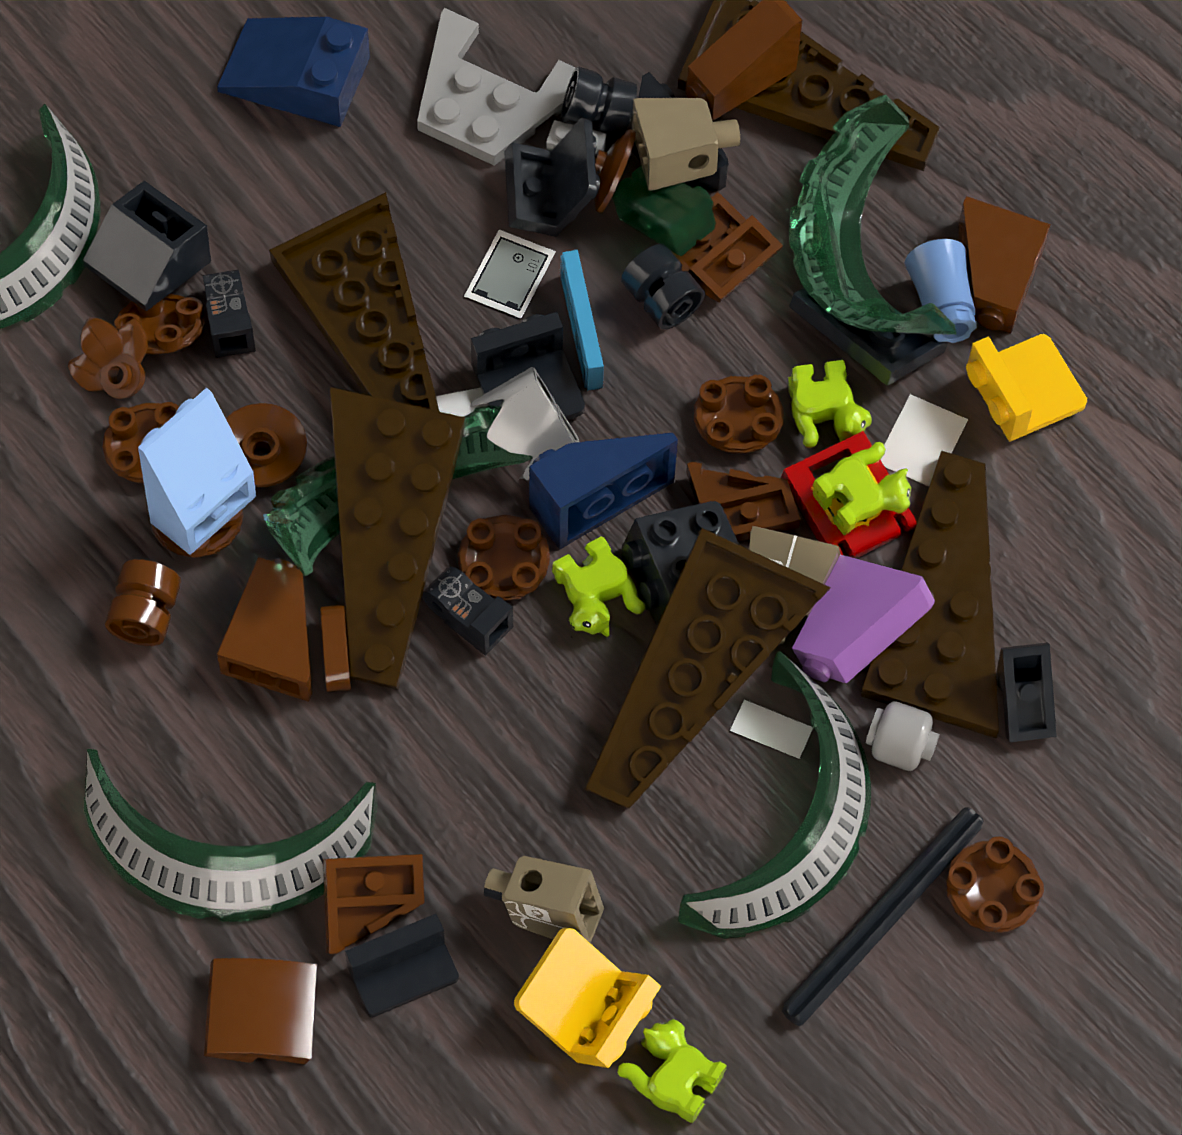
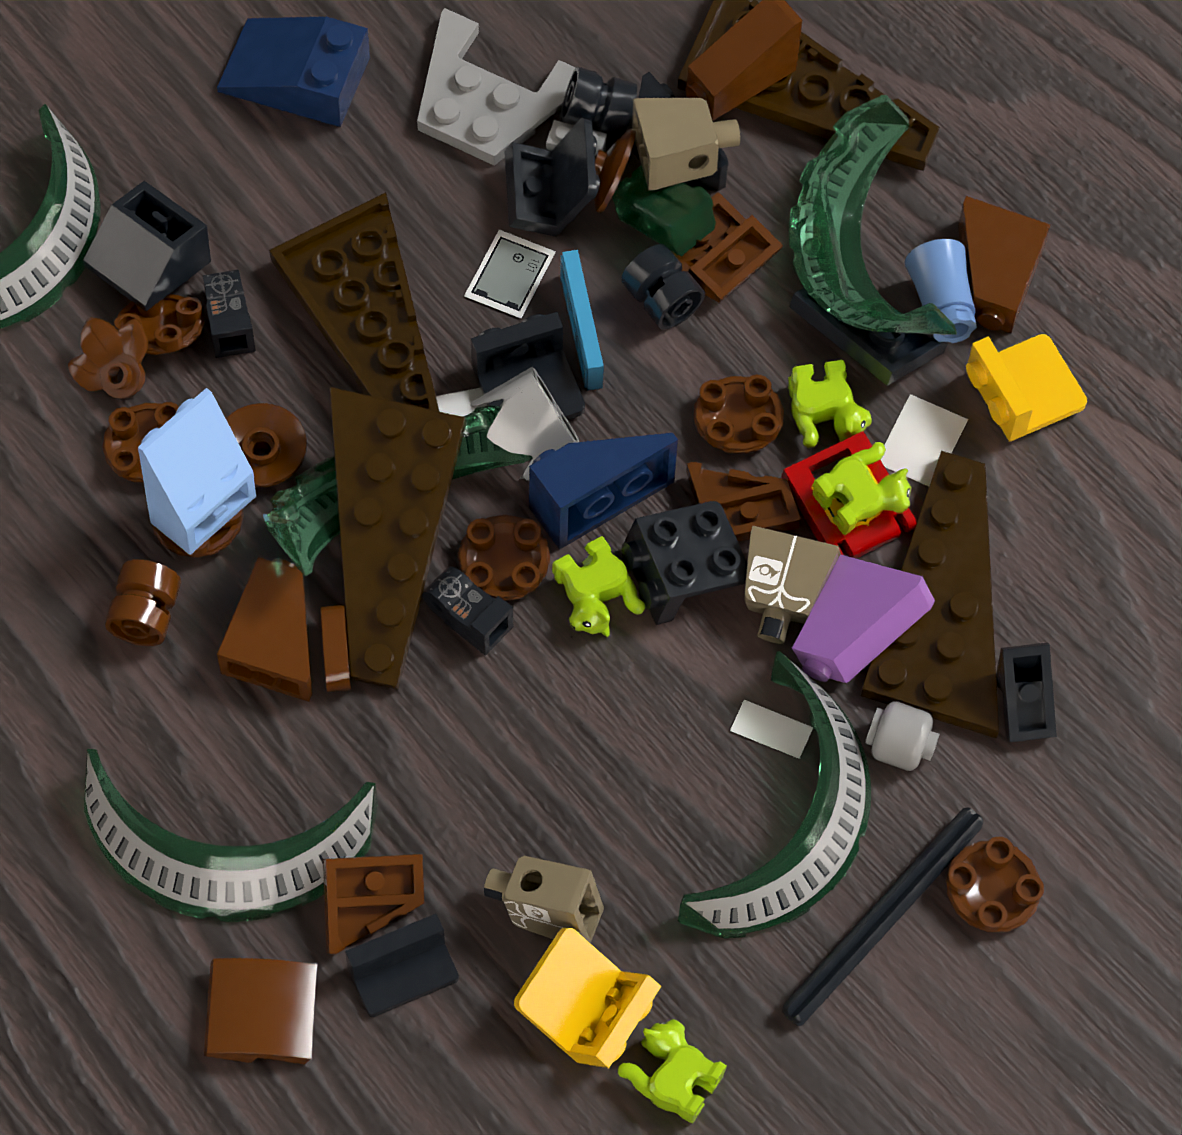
dark brown wing [584,528,831,809] -> none

